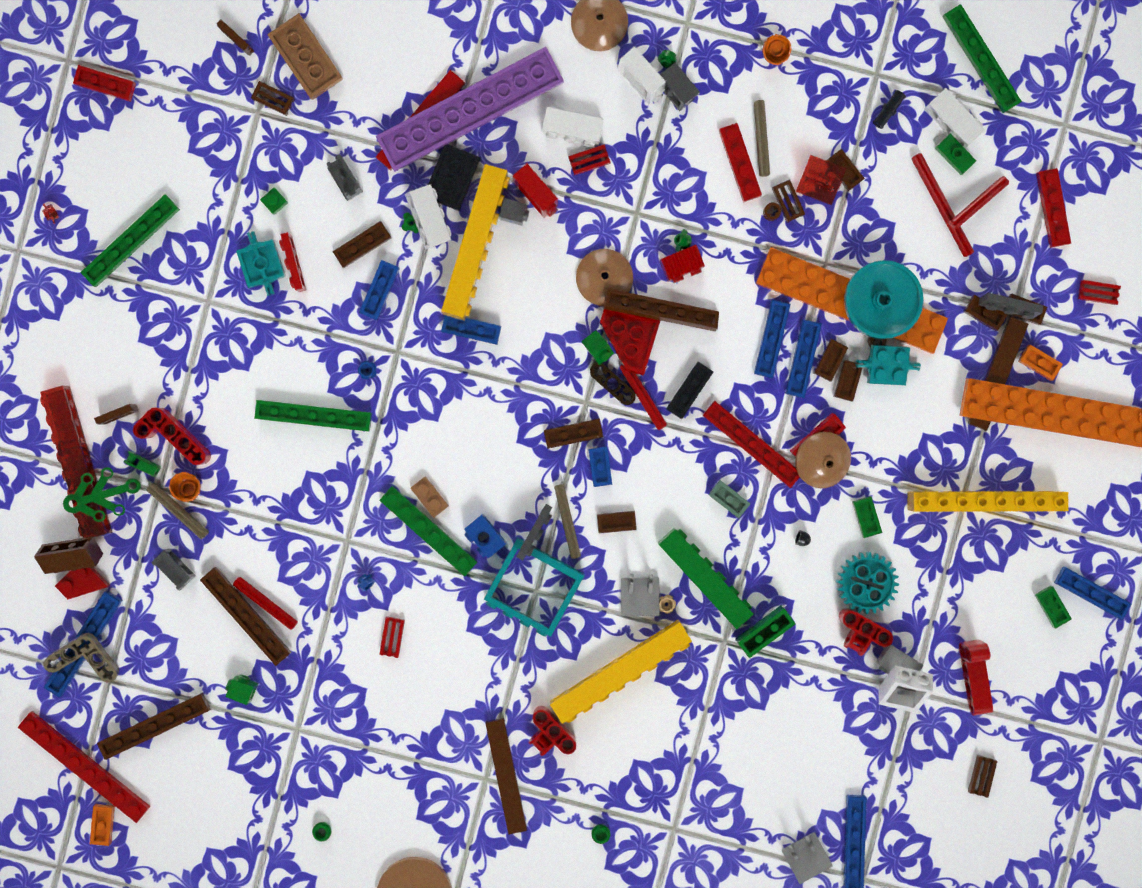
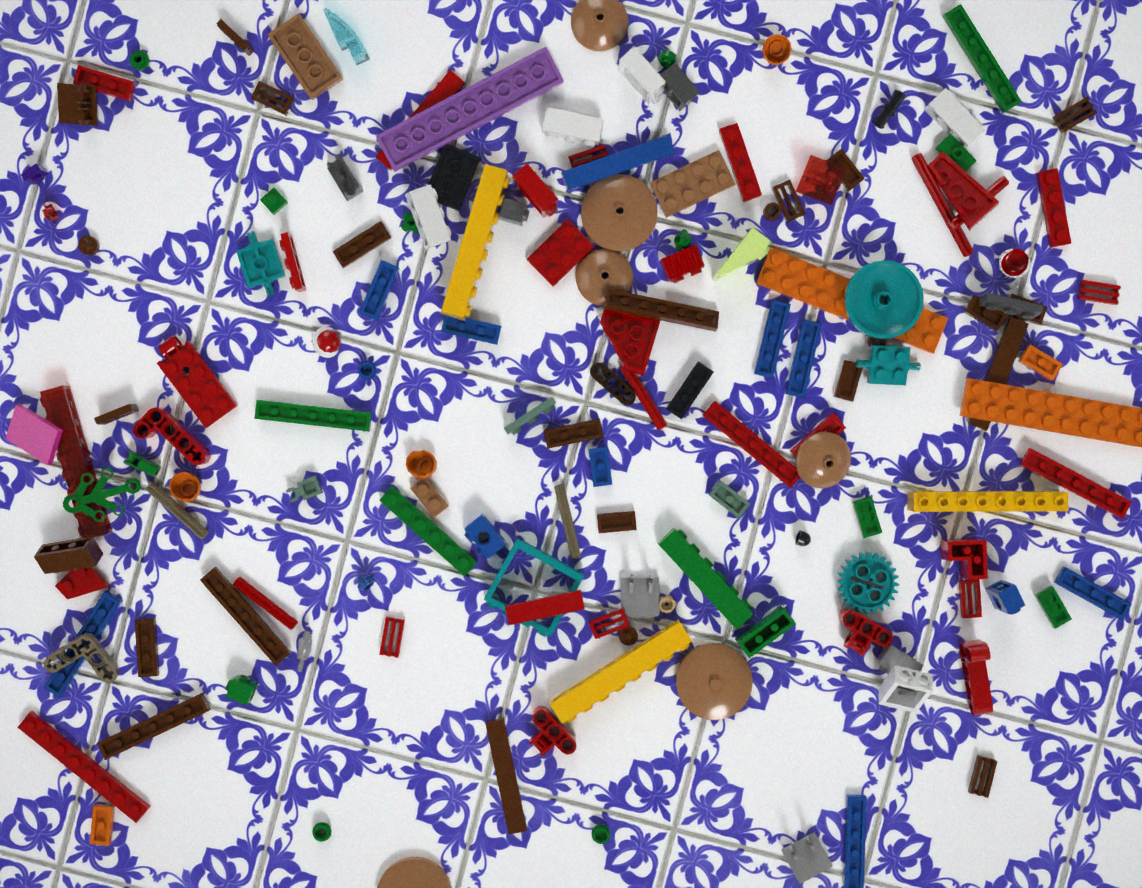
green plate [80,194,180,287] -> none
dark grey hinge [152,548,196,591] -> none
dark grey plate [516,504,553,561] -> none
green brick [581,330,614,365] -> none
dark tan axle [754,100,770,177] -> none
reddish brown tile [813,339,848,382] -> none
none -> dark pink tile [5,404,63,465]
none -> dark purple plate [21,163,49,185]
none -> reddish brown hinge [57,83,98,126]
none -> reddish brown tile [78,236,100,256]
none -> green plate [130,50,150,70]
none -> reddish brown tile [134,618,159,677]
none -> red hinge [157,335,238,428]
none -> sand green plate [286,475,323,502]
none -> light grey hand [297,631,312,672]
none -> red hair [312,326,341,358]
none -> clear light blue slope [323,8,370,65]
none -> orange hair [405,449,437,479]
none -> sand green plate [504,397,556,436]
none -> red tile [505,589,585,625]
none -> red plate [526,219,594,287]
none -> blue tile [561,135,675,191]
none -> medium nougat dish [581,174,658,252]
none -> red tile [588,607,631,639]
none -> reddish brown tile [619,626,638,646]
none -> medium nougat plate [650,150,735,218]
none -> medium nougat dish [676,643,752,720]
none -> yellowish green slope [712,227,771,281]
none -> red wing [928,152,999,231]
none -> red brick [941,538,988,580]
none -> red tile [959,579,982,619]
none -> blue brick [985,580,1026,615]
none -> red hair [999,249,1031,278]
none -> red plate [1019,448,1132,519]
none -> reddish brown tile [1052,96,1097,133]

